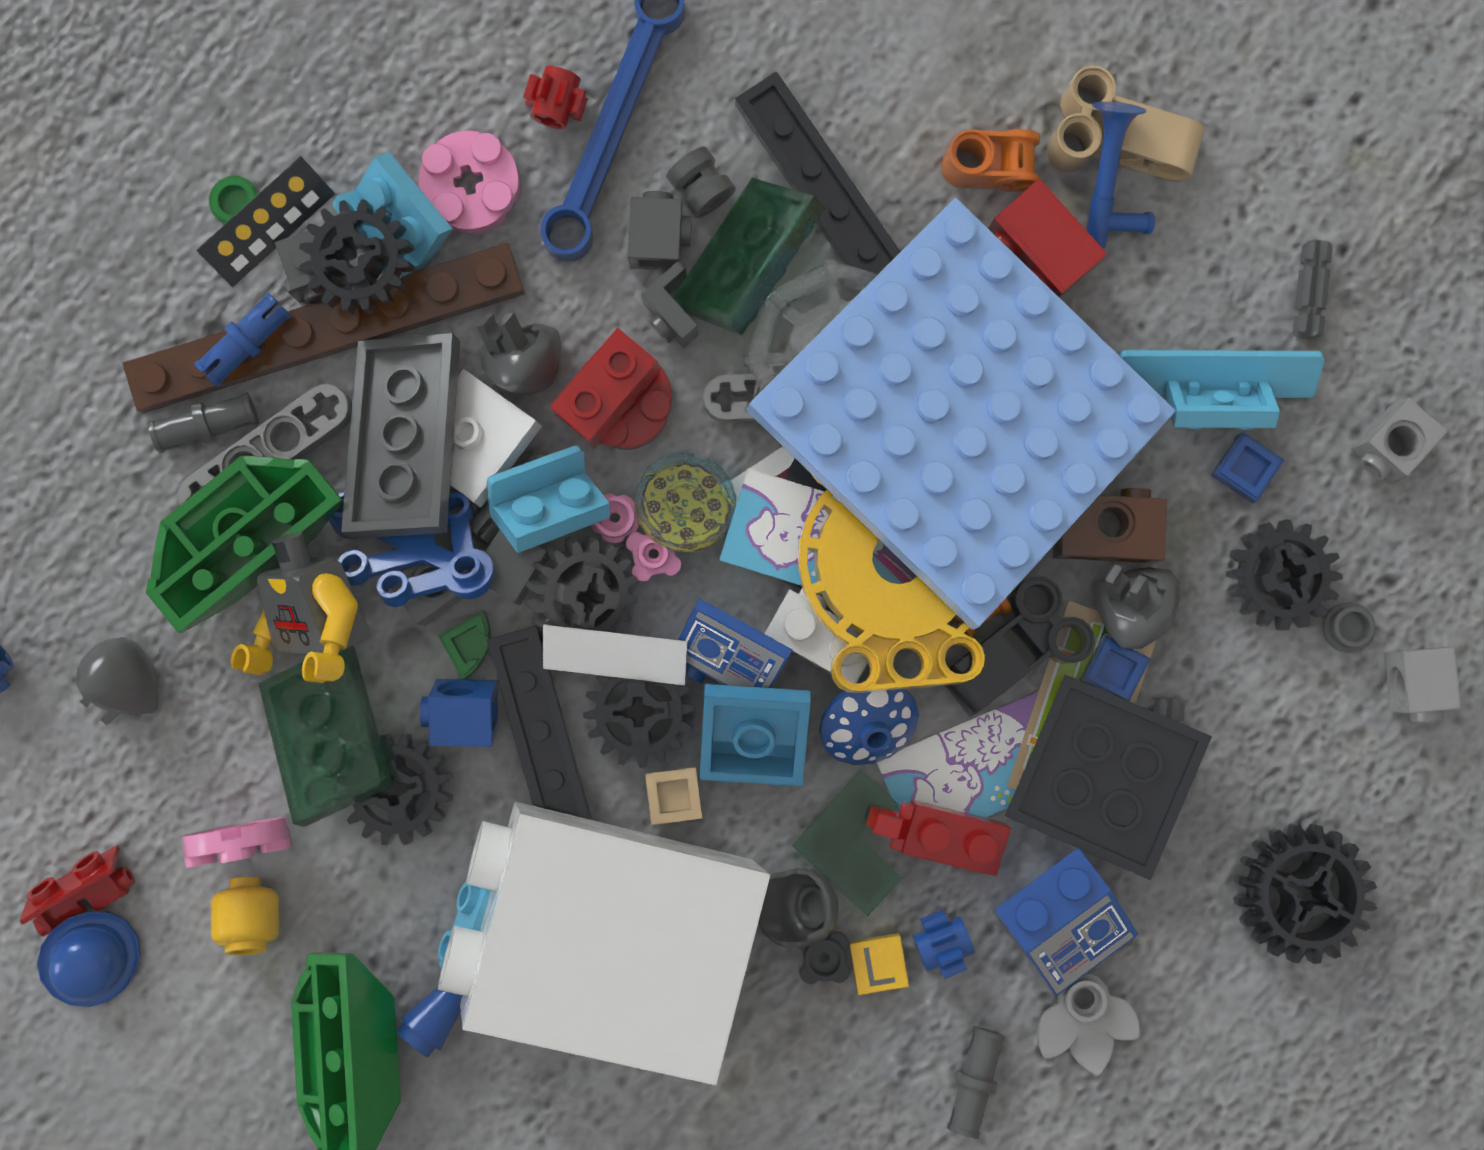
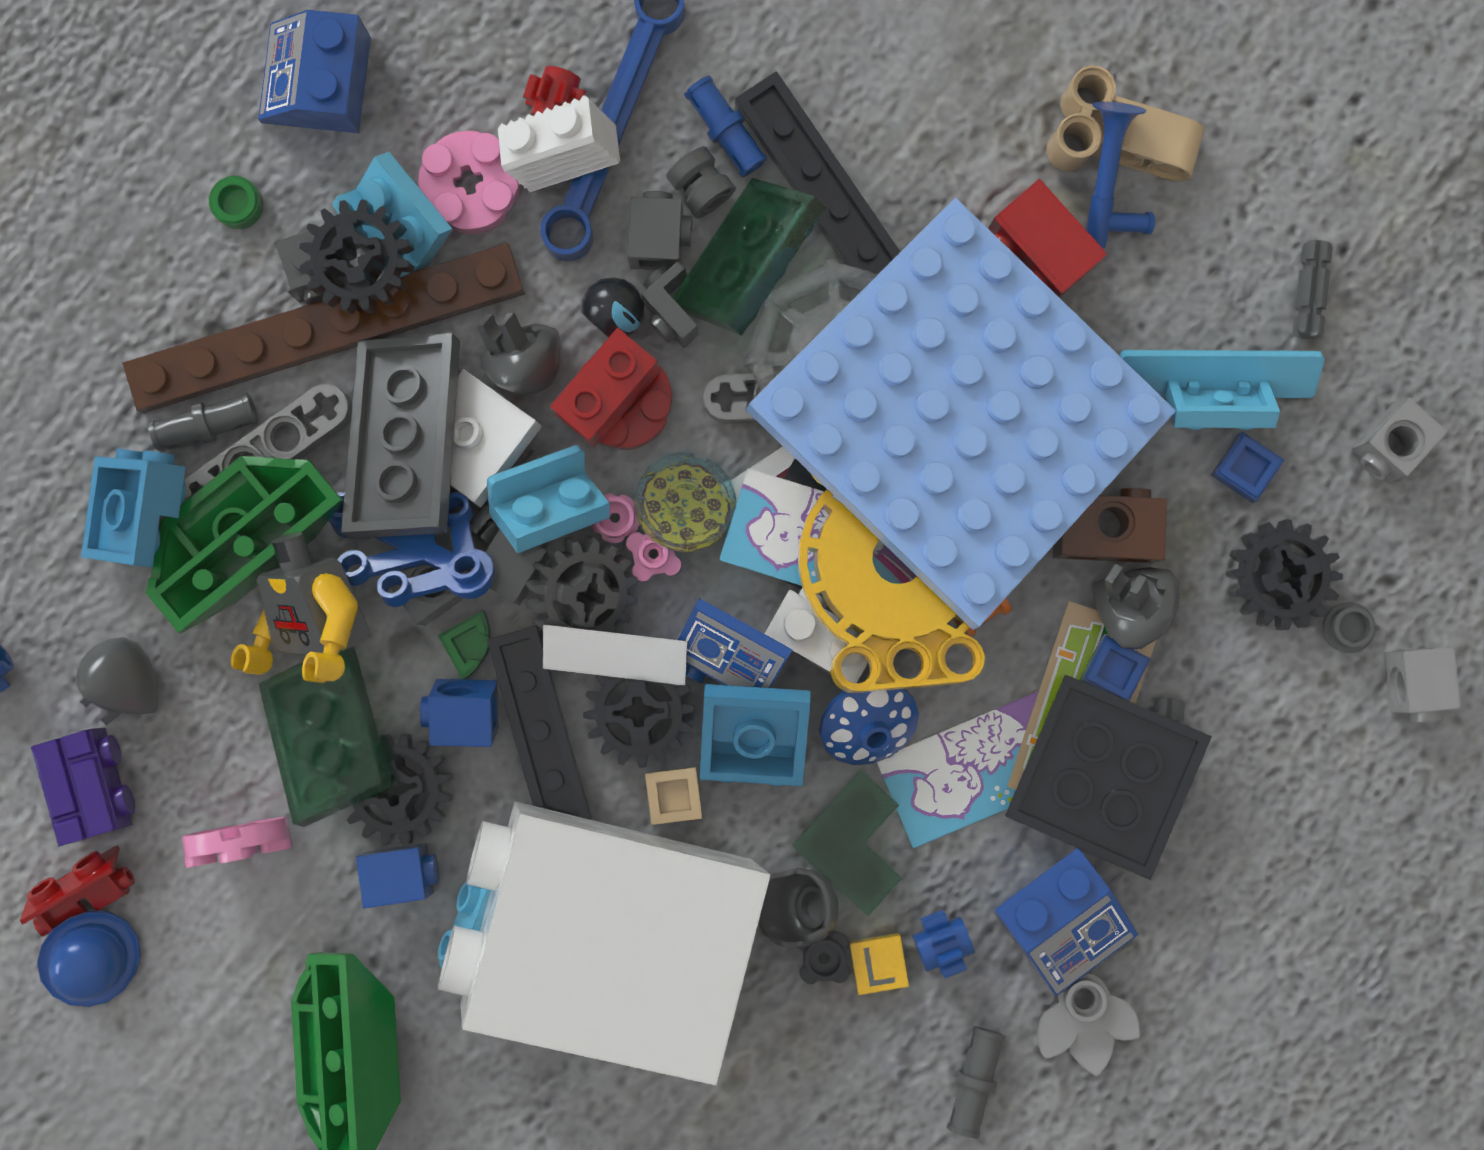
blue pin [194,292,292,387] -> none
black sticker [196,156,335,287] -> none
yellow head [210,877,280,956] -> none
blue cone [396,987,463,1057] -> none
red hinge [865,800,1011,876] -> none
orange piece [941,129,1040,192] -> none
black piece [944,576,1095,717] -> none
black gear [1233,823,1378,964] -> none
none -> dark purple brick [31,728,136,847]
none -> dark azure plate [81,449,186,568]
none -> blue slope [258,10,371,134]
none -> blue brick [356,843,440,909]
none -> white brick [498,95,620,192]
none -> black piece [581,277,644,338]
none -> blue pin [684,76,768,178]

